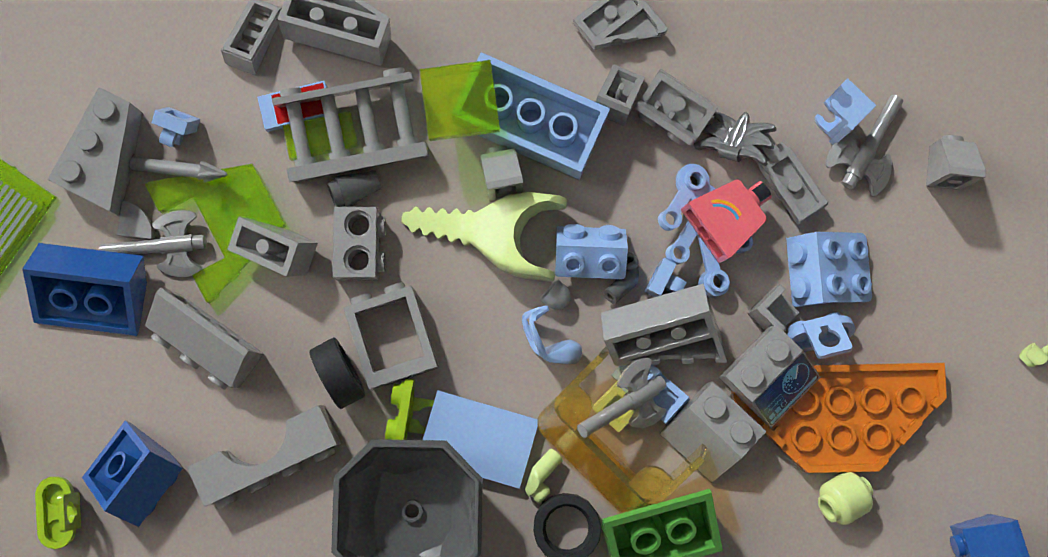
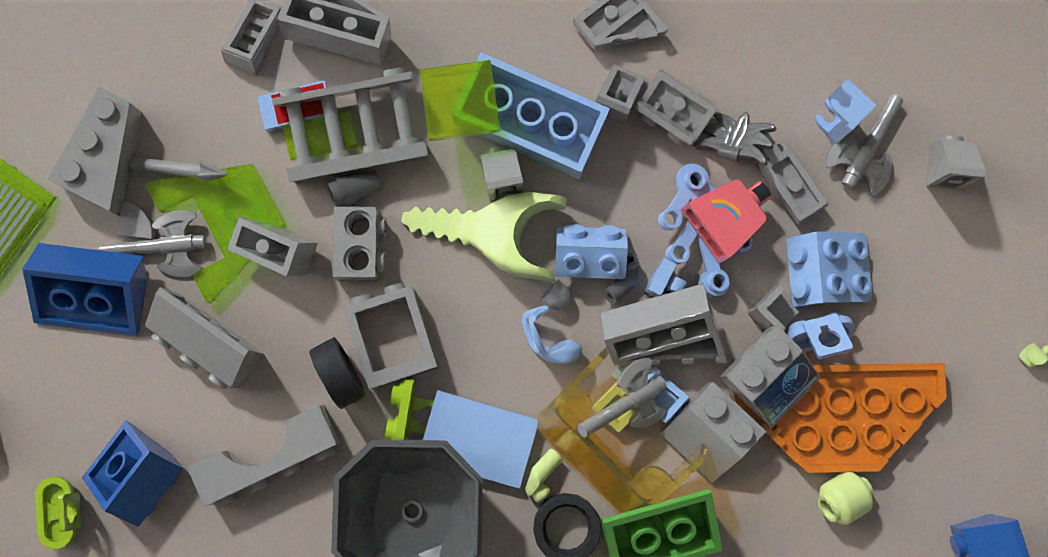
light blue tile [151,107,200,147] -> none

